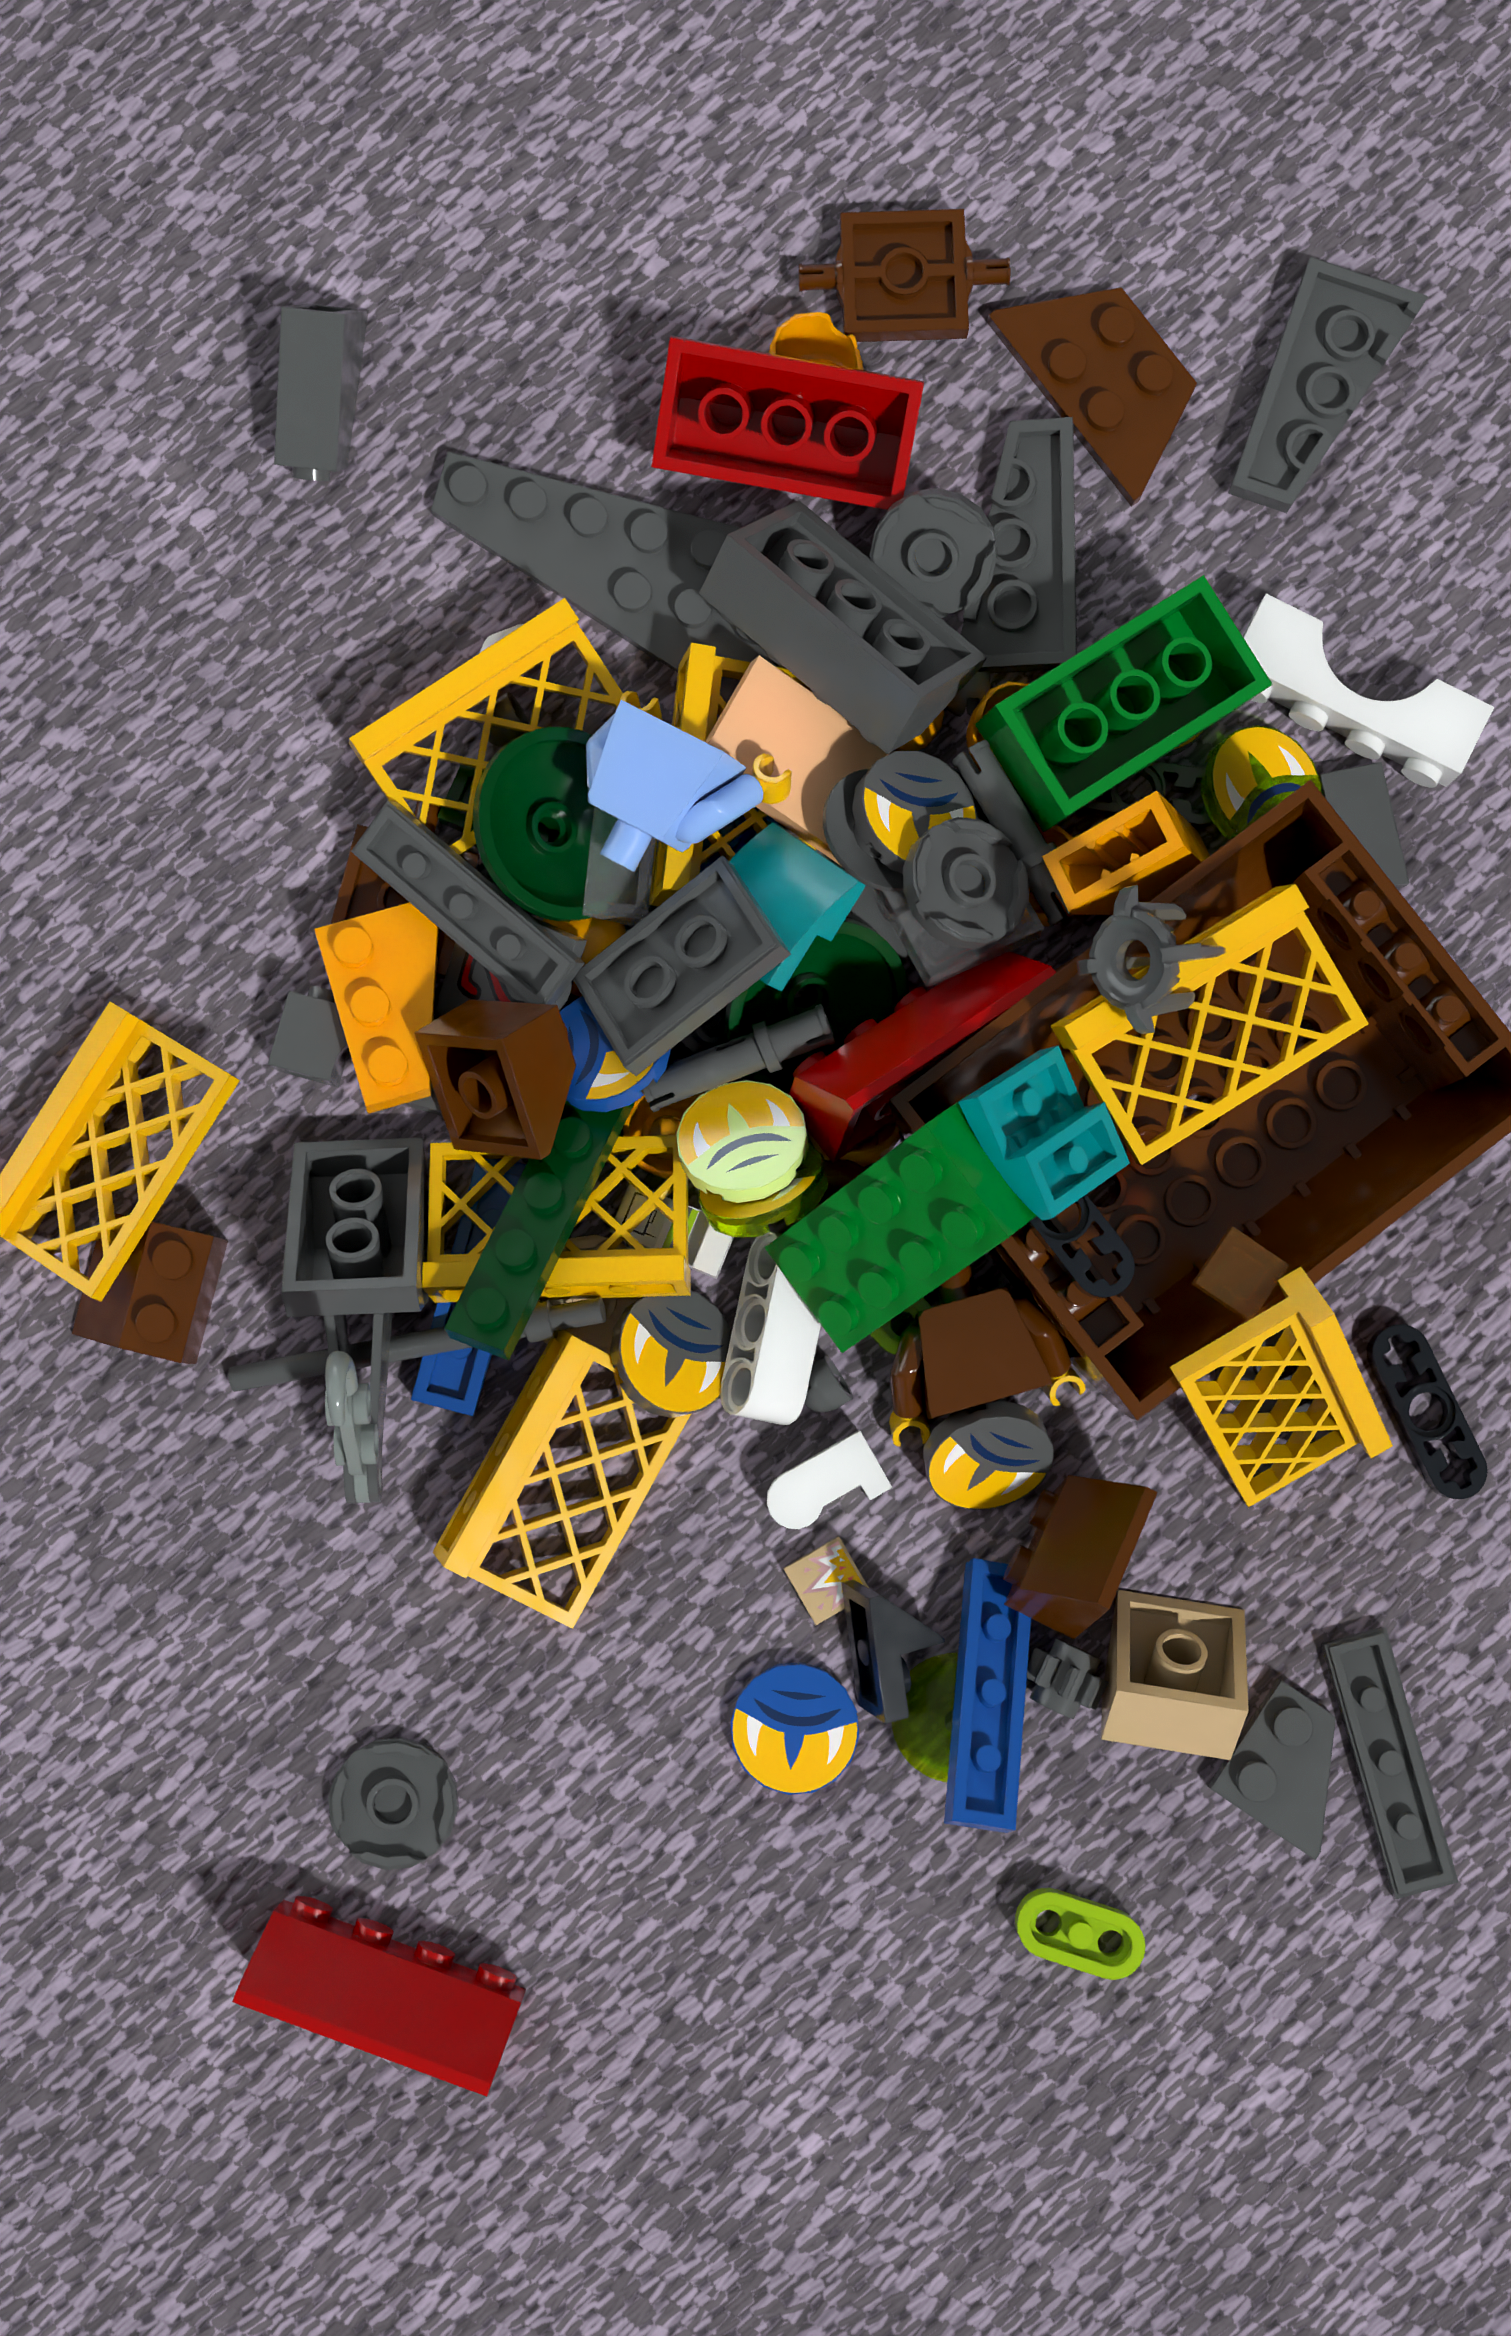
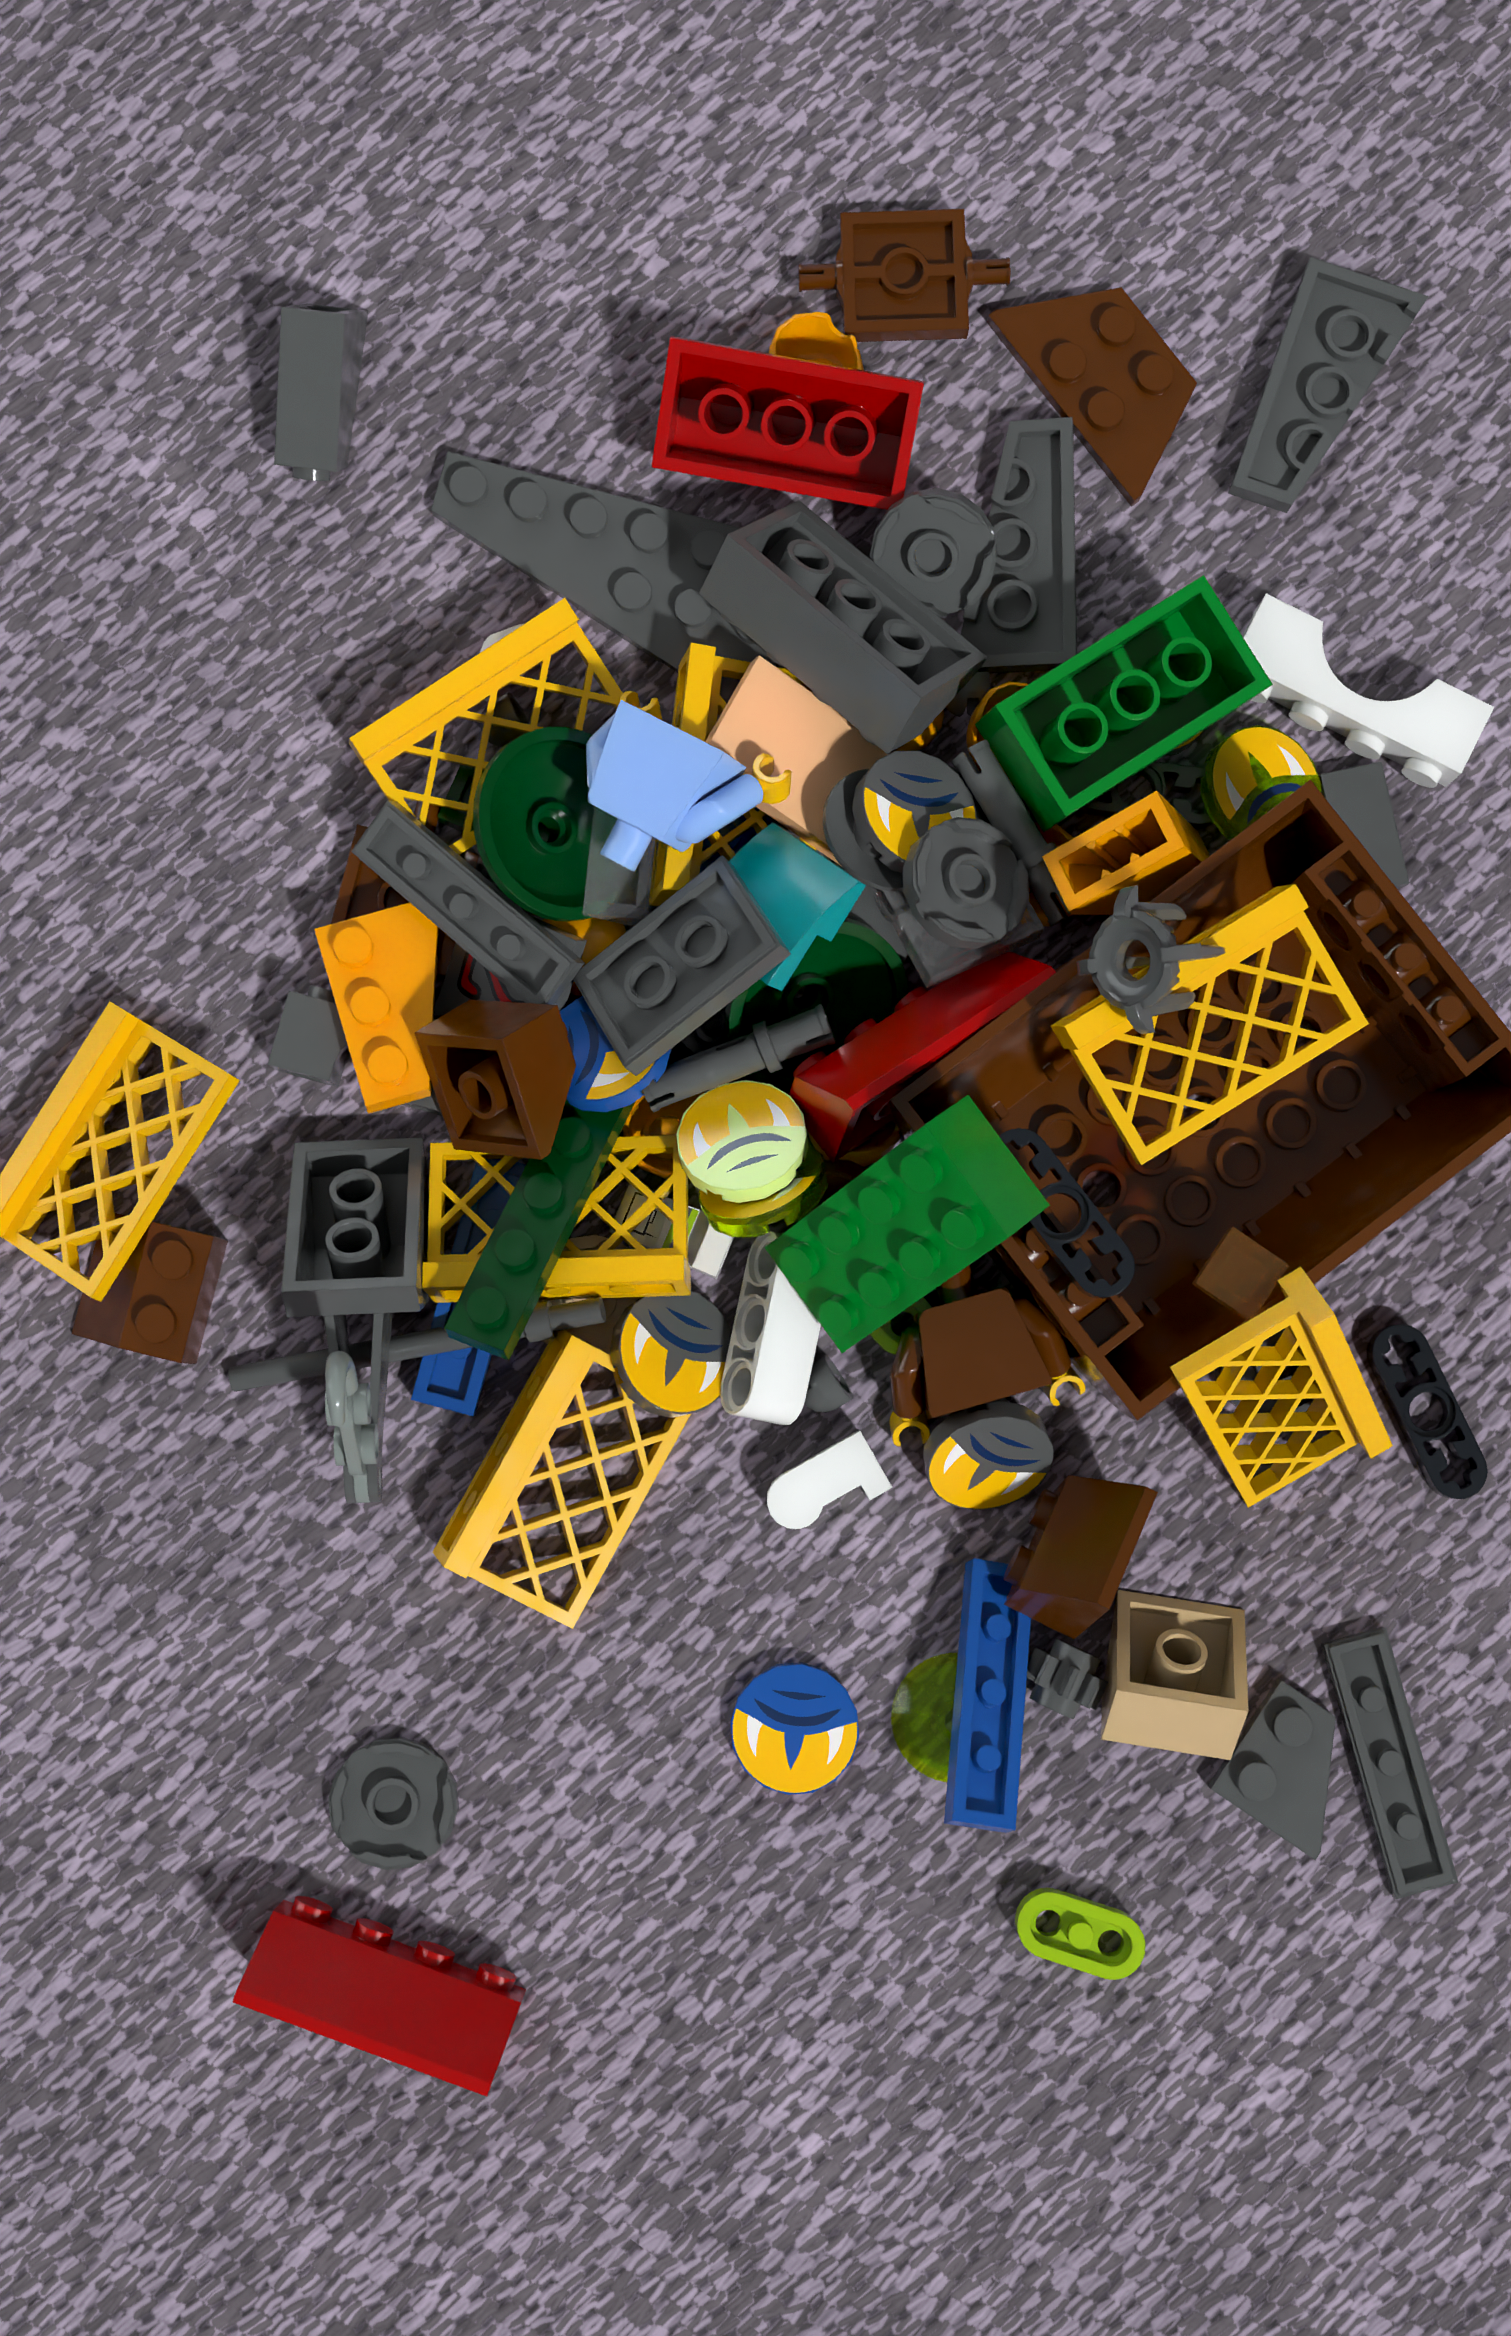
tile [783,1536,869,1625] -> none
black slope [842,1580,945,1724] -> none
teal slope [958,1045,1130,1221] -> none

